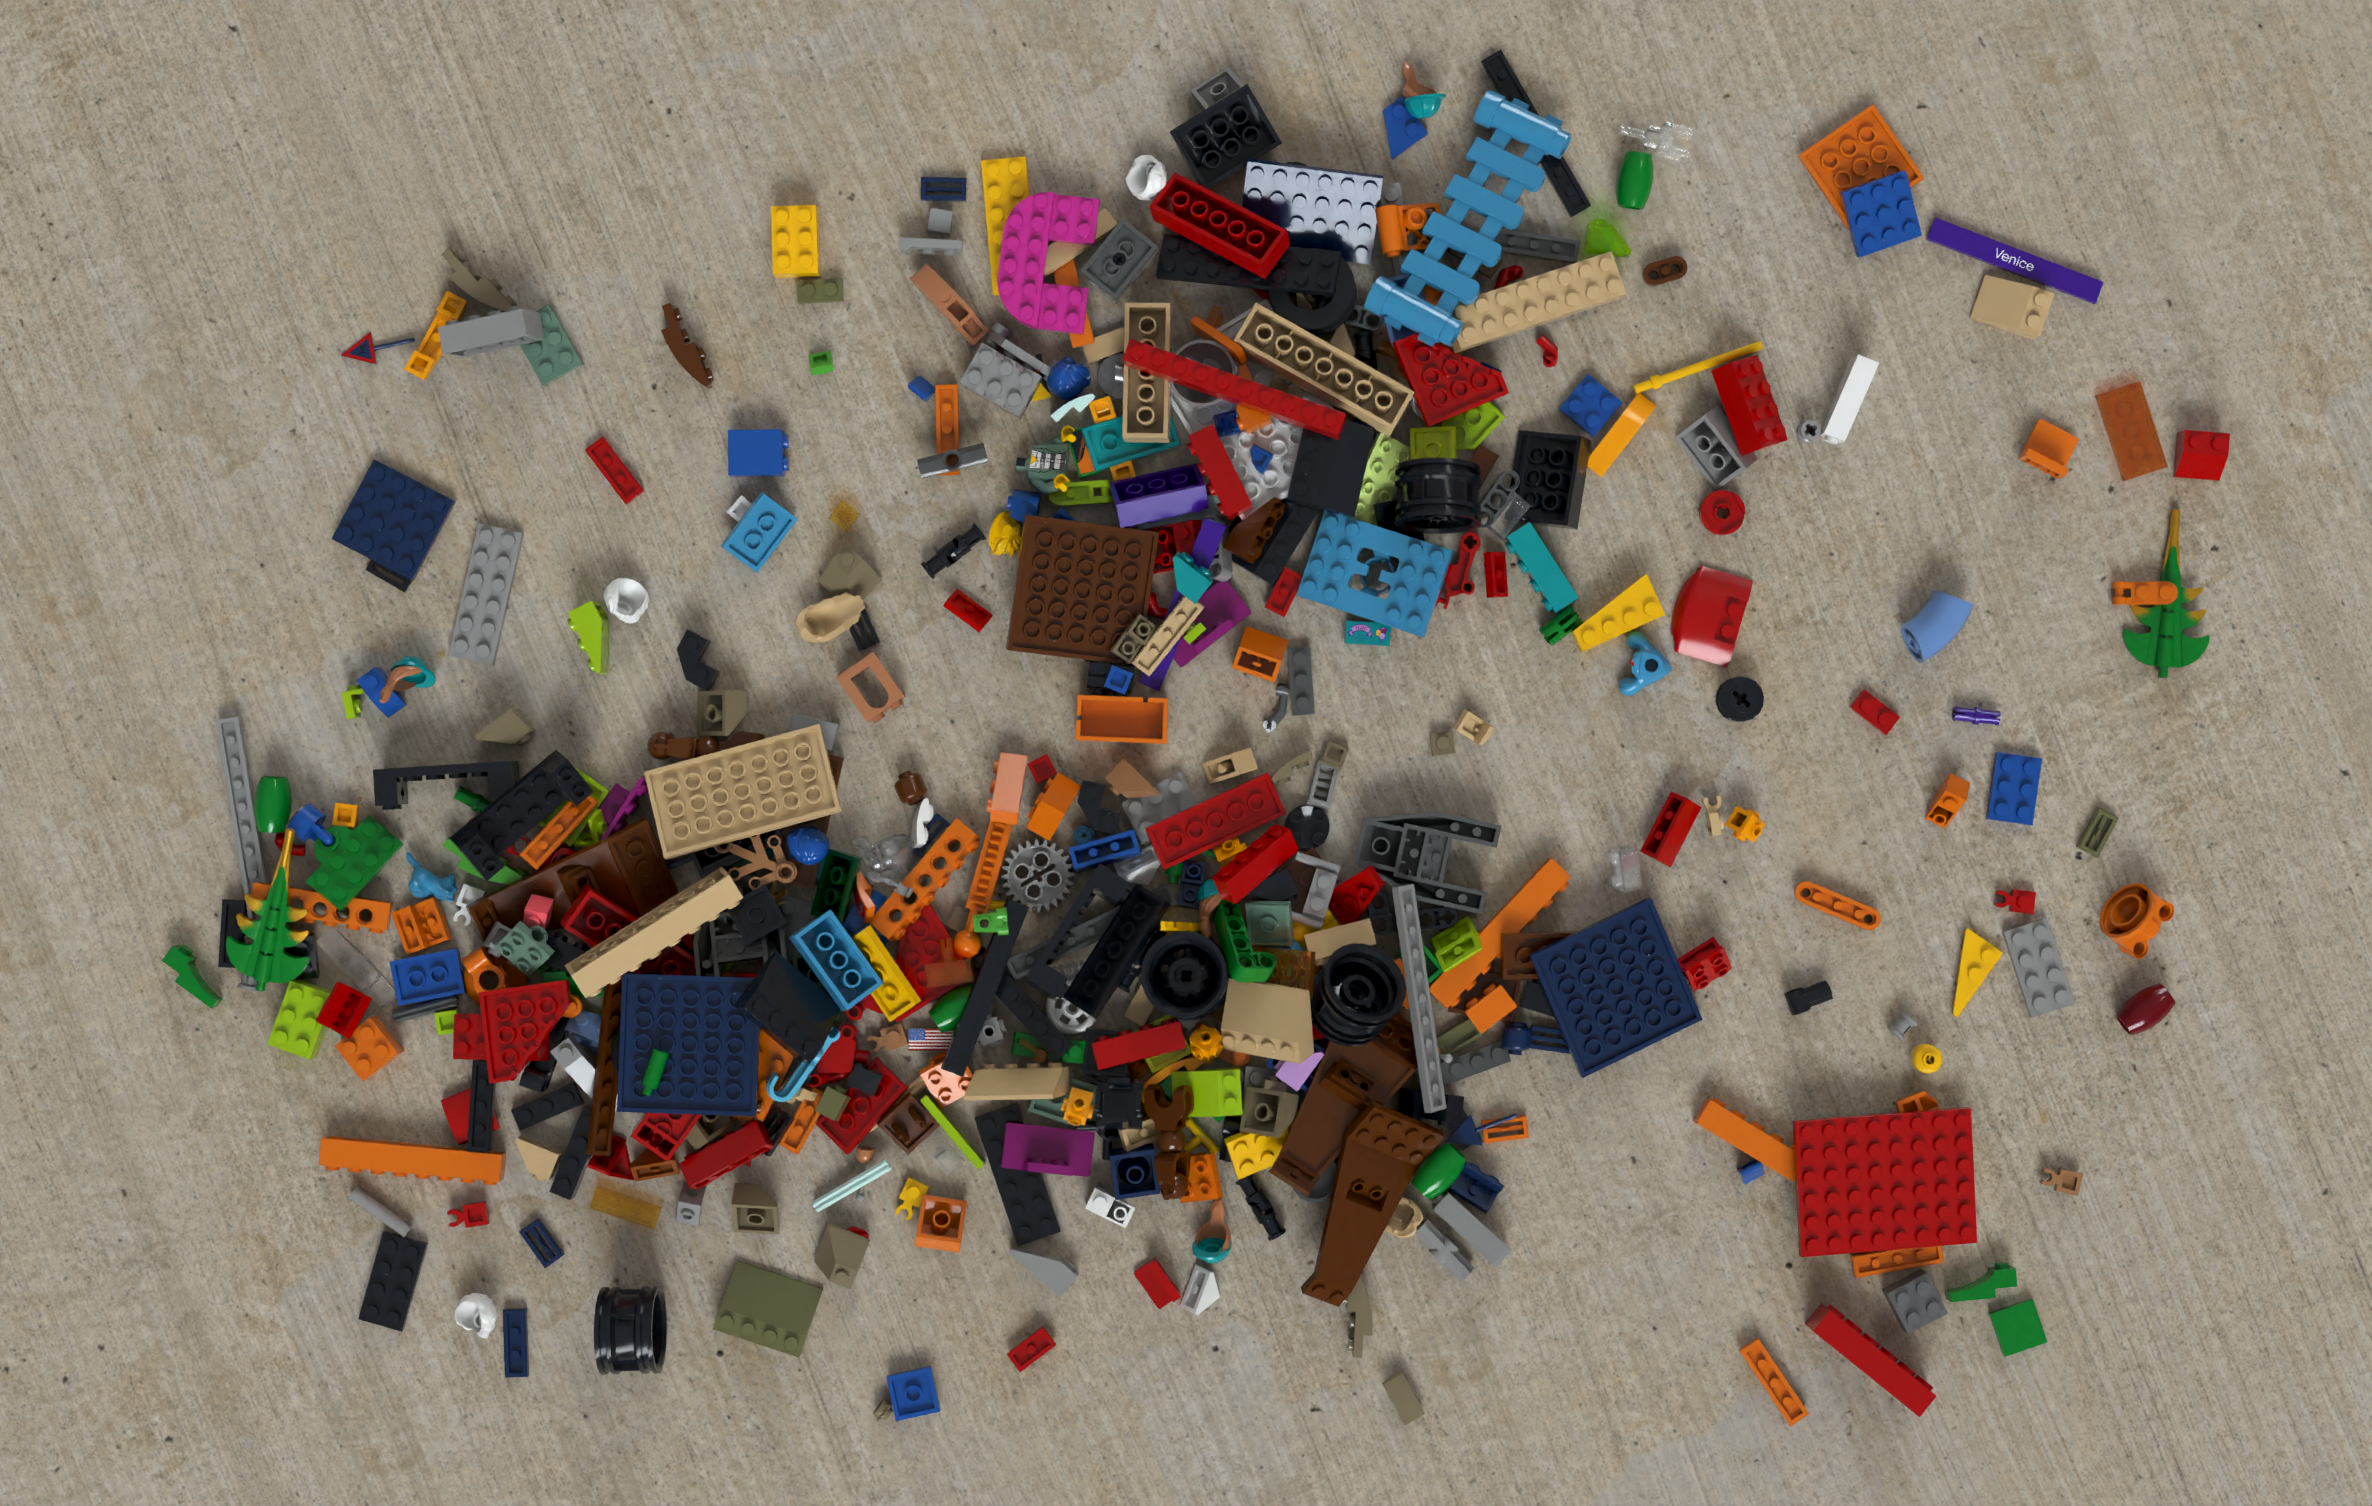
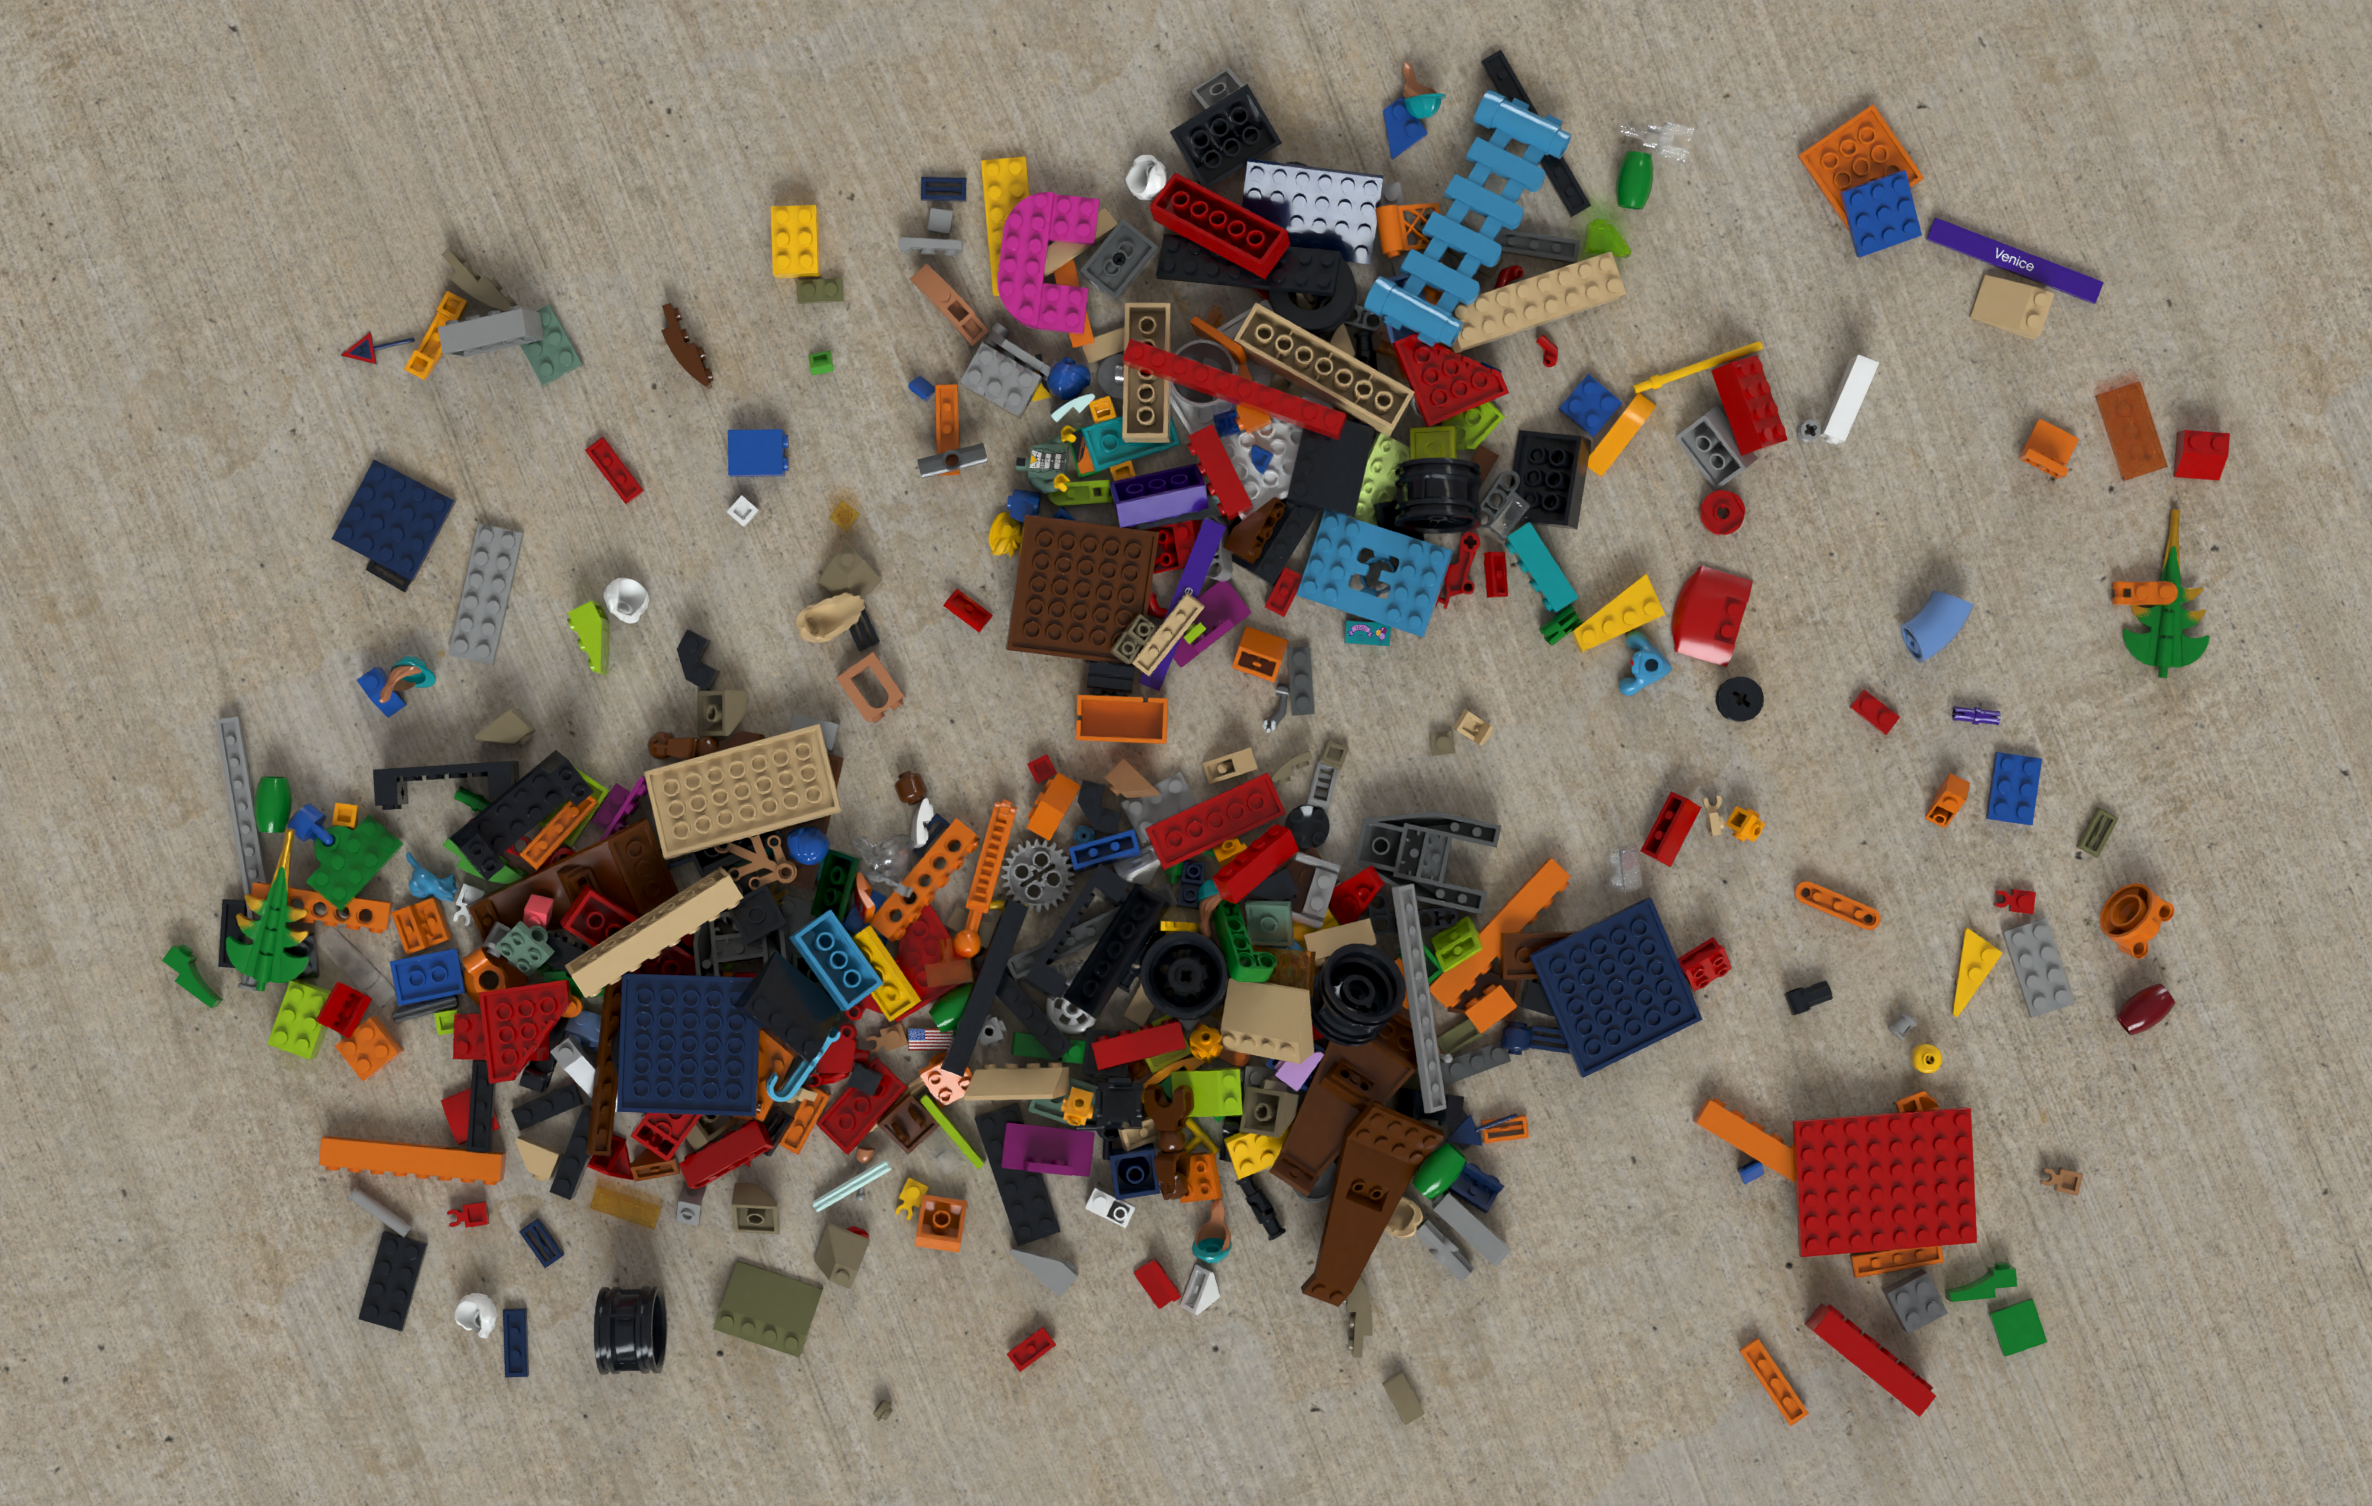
red arm [275,832,306,856] -> none
lime bracket [341,685,366,720] -> none
lime bracket [574,809,607,847] -> none
green cylinder [641,1049,669,1096] -> none
dark azure plate [720,492,798,573] -> none
olive brick [814,1084,851,1121] -> none
blue plate [886,1366,941,1421] -> none
black piece [921,523,987,579] -> none
bright green plate [973,907,1009,936] -> none
orange brick [987,752,1027,825] -> none
clear orange hand [1019,1038,1047,1063] -> none
blue plate [1104,665,1133,695] -> none
teal slope [1173,551,1214,604] -> none
orange tile [1403,206,1427,231] -> none
reddish brown plate [1642,256,1687,286] -> none

